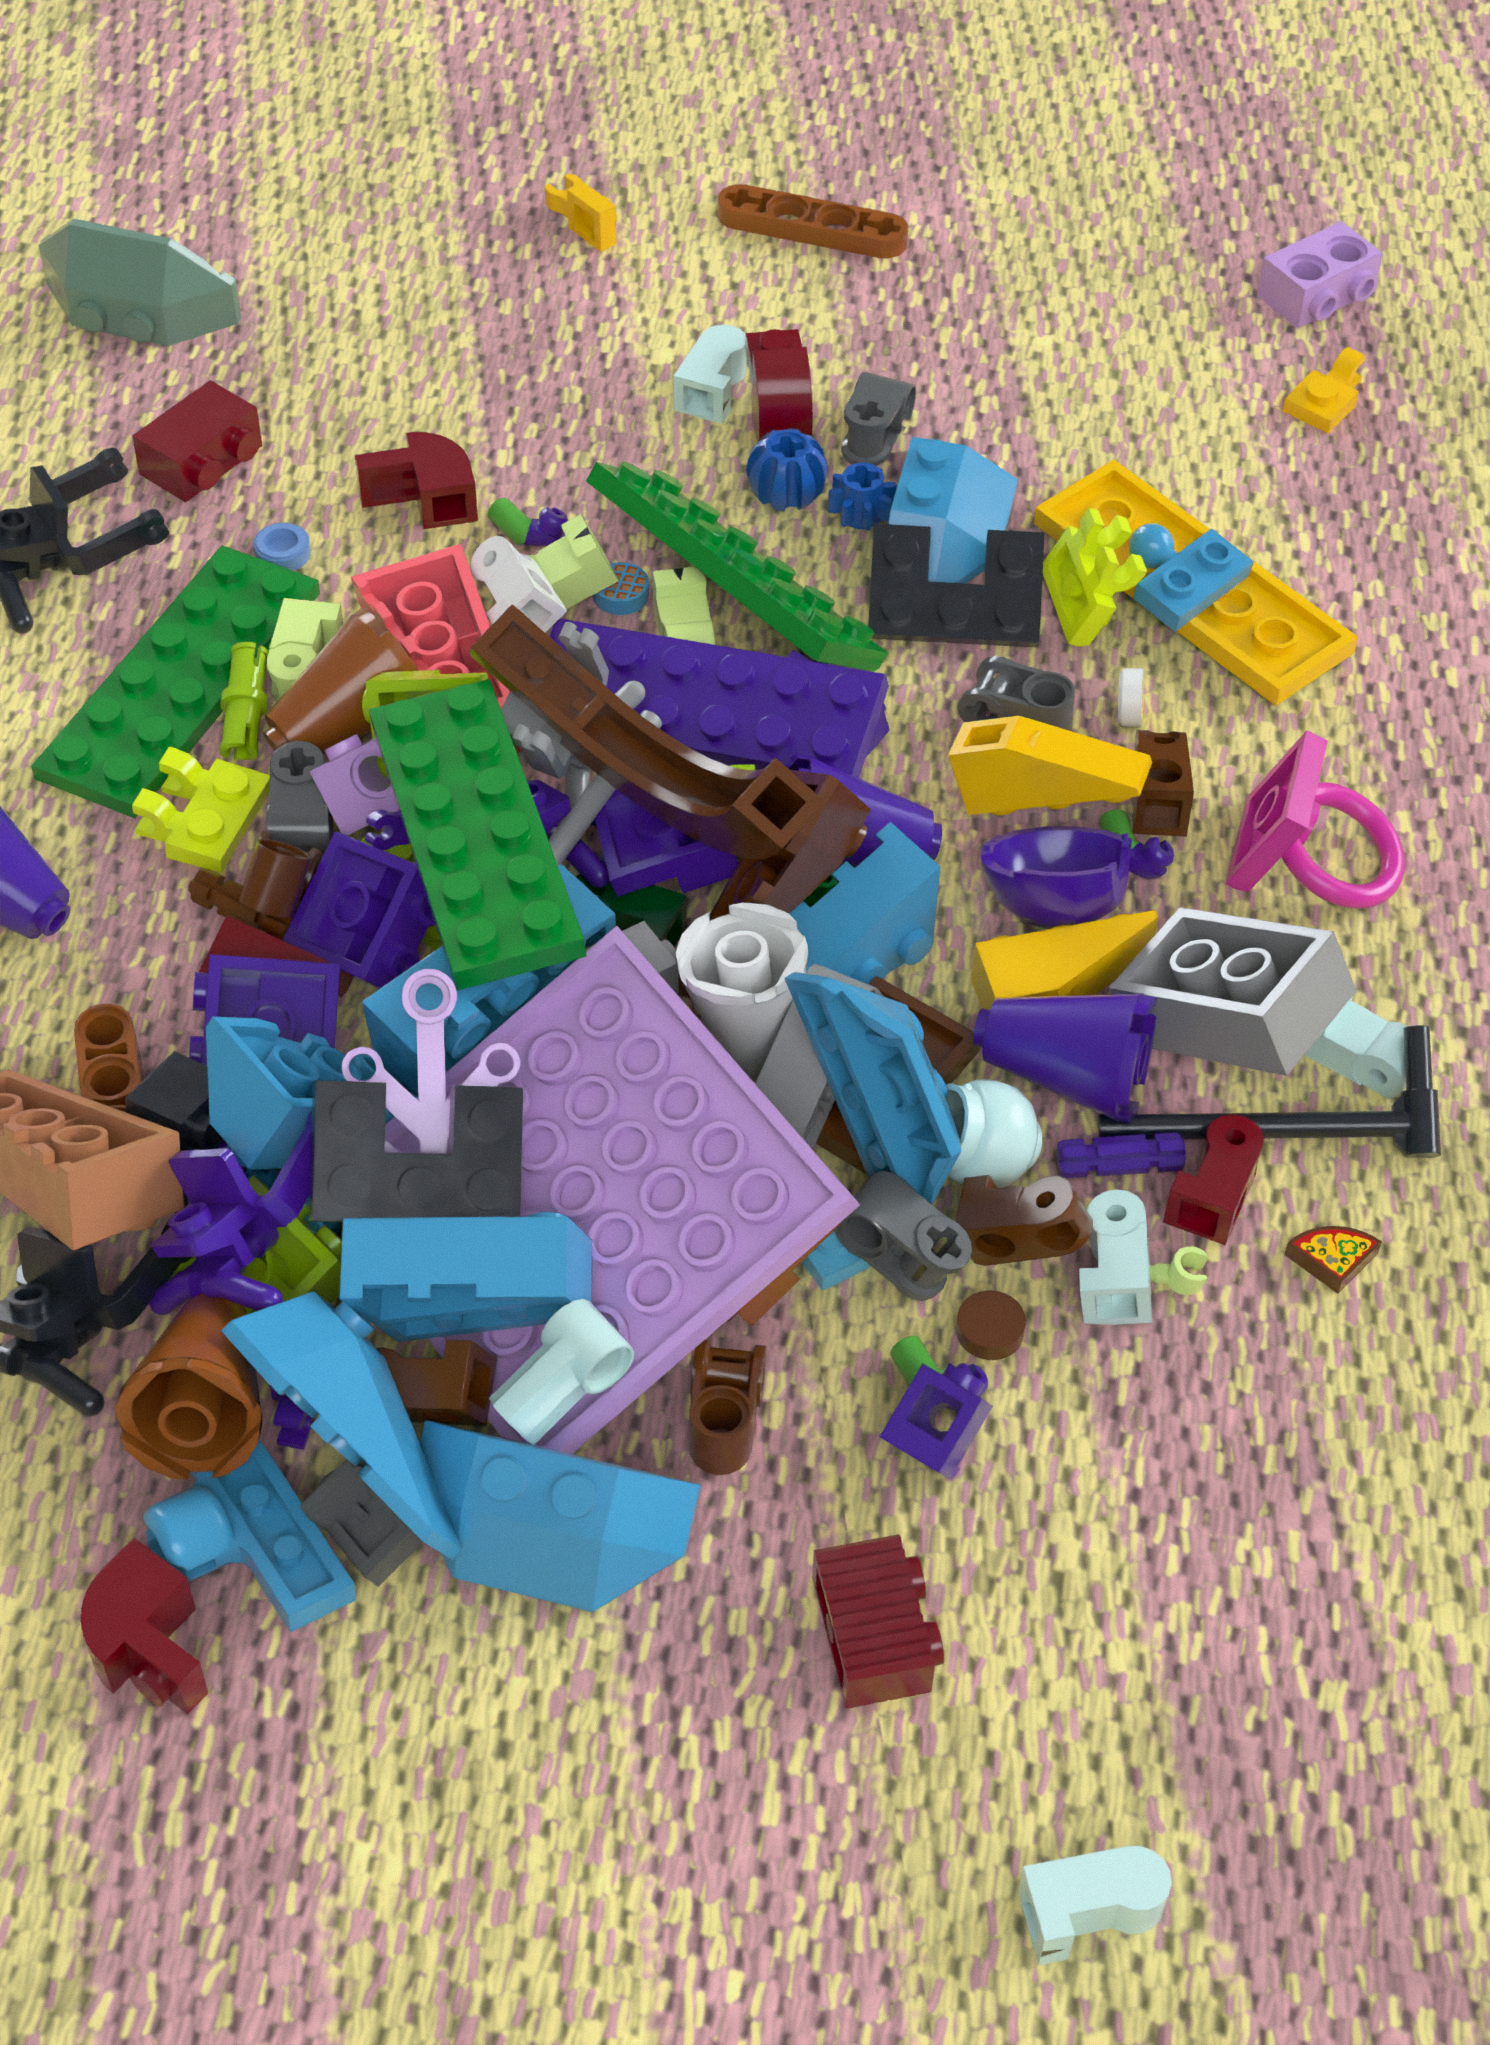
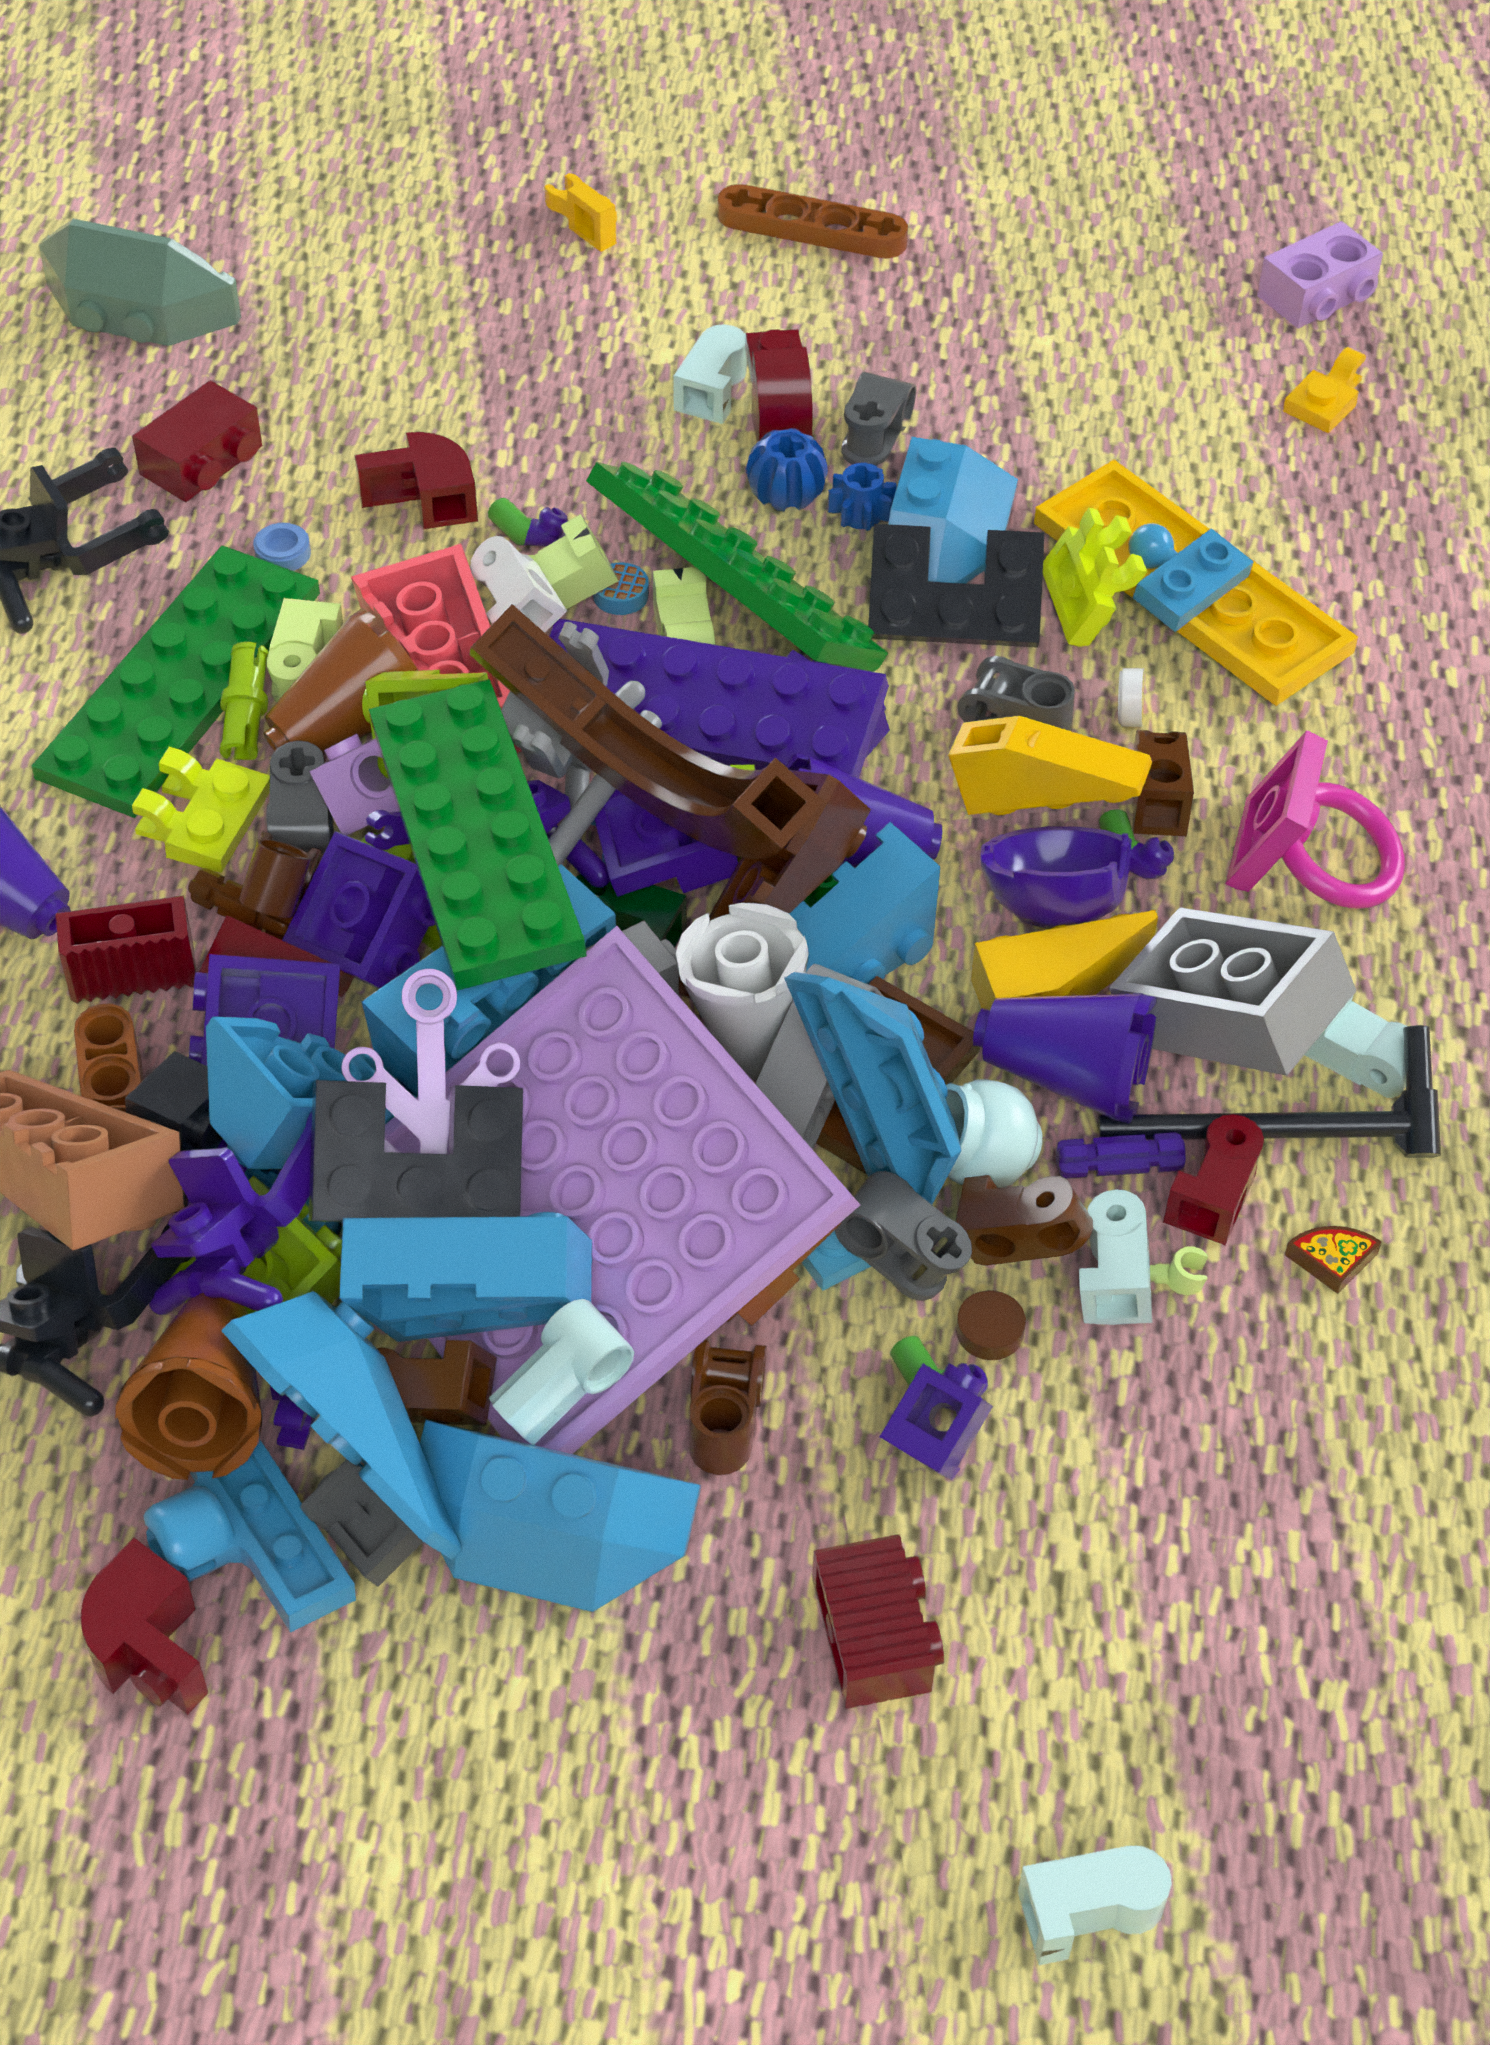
none -> dark red brick [56,895,197,1004]

